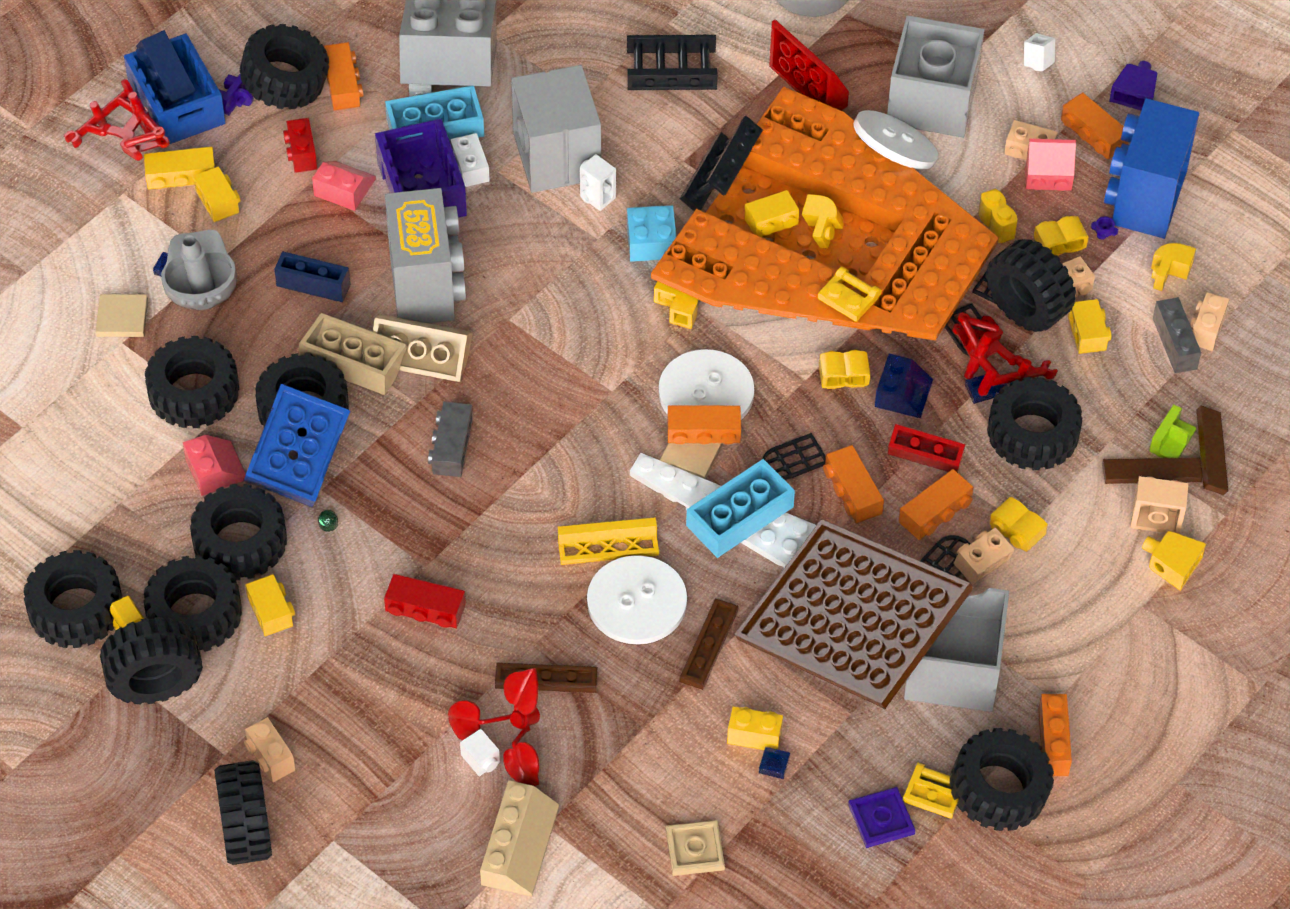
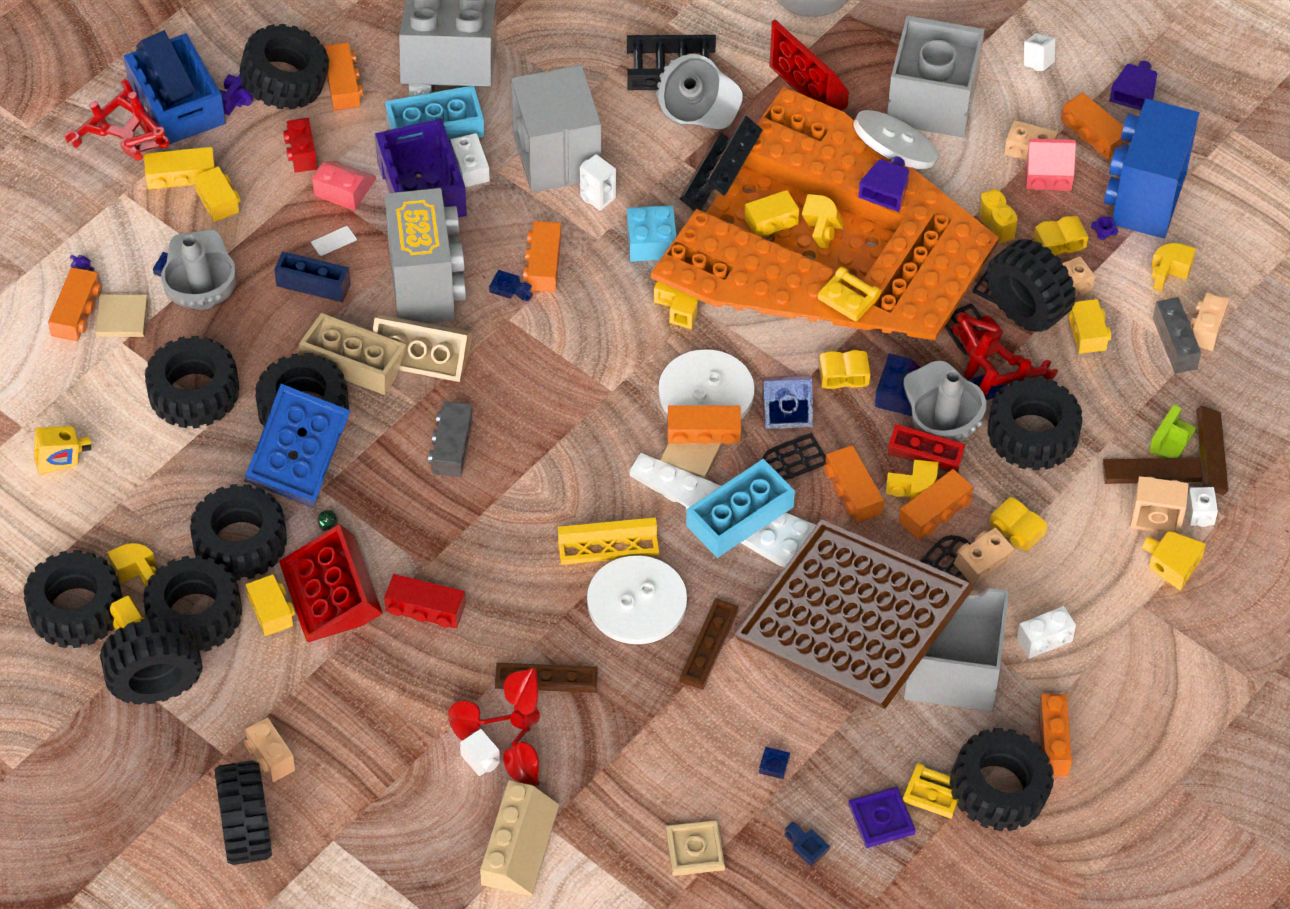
coral slope [182,435,246,496] -> none
yellow brick [727,706,783,753] -> none
none -> yellow torso [33,426,91,475]
none -> orange brick [48,267,102,341]
none -> dark purple plate [70,255,95,271]
none -> yellow brick [107,543,156,587]
none -> red slope [279,524,383,642]
none -> white sticker [311,226,357,256]
none -> clear blue plate [489,270,533,302]
none -> orange brick [523,221,561,292]
none -> light grey piece [655,54,743,130]
none -> clear blue slope [762,375,813,429]
none -> dark blue plate [784,822,830,867]
none -> dark purple torso [858,157,909,212]
none -> yellow brick [886,460,939,501]
none -> light grey piece [904,360,987,442]
none -> white brick [1017,606,1076,659]
none -> white brick [1187,487,1218,527]

